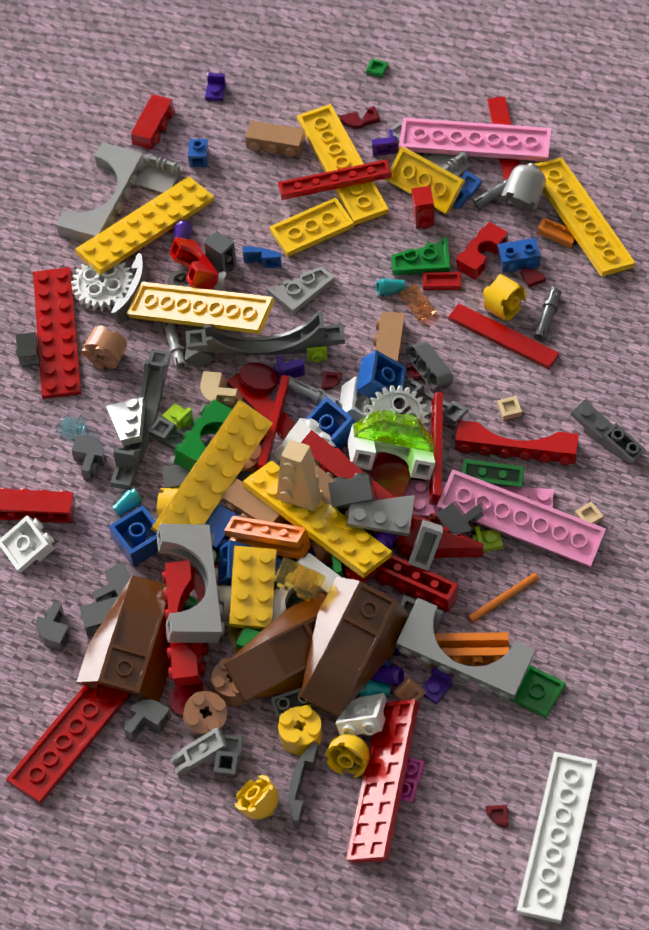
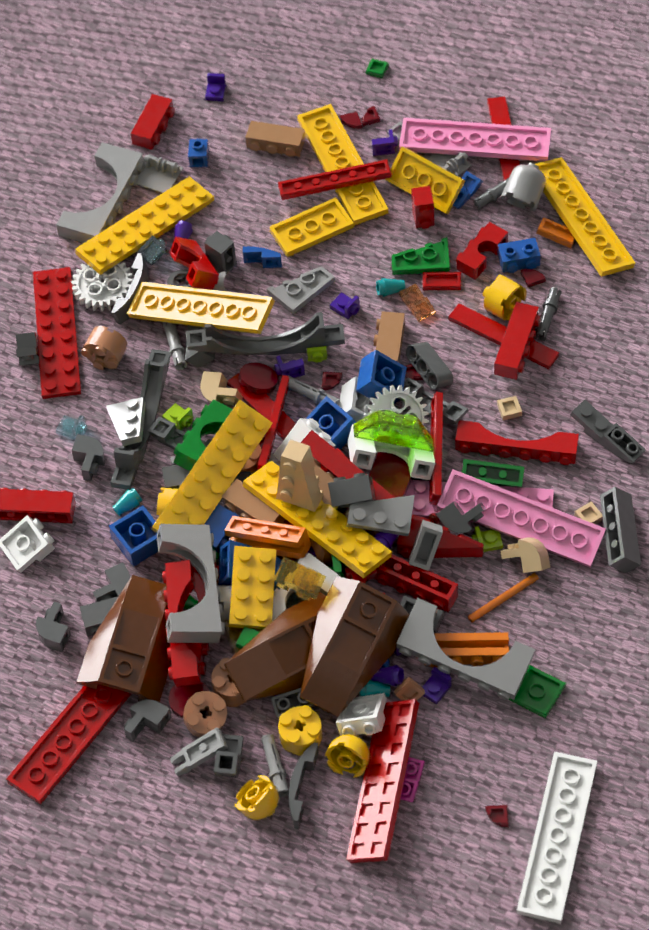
none -> clear light blue bracket [137,236,169,266]
none -> light grey pin [261,734,289,797]
none -> dark purple bracket [330,292,360,319]
none -> red brick [494,302,541,380]
none -> tan brick [500,537,551,573]
none -> dark grey brick [600,487,641,573]

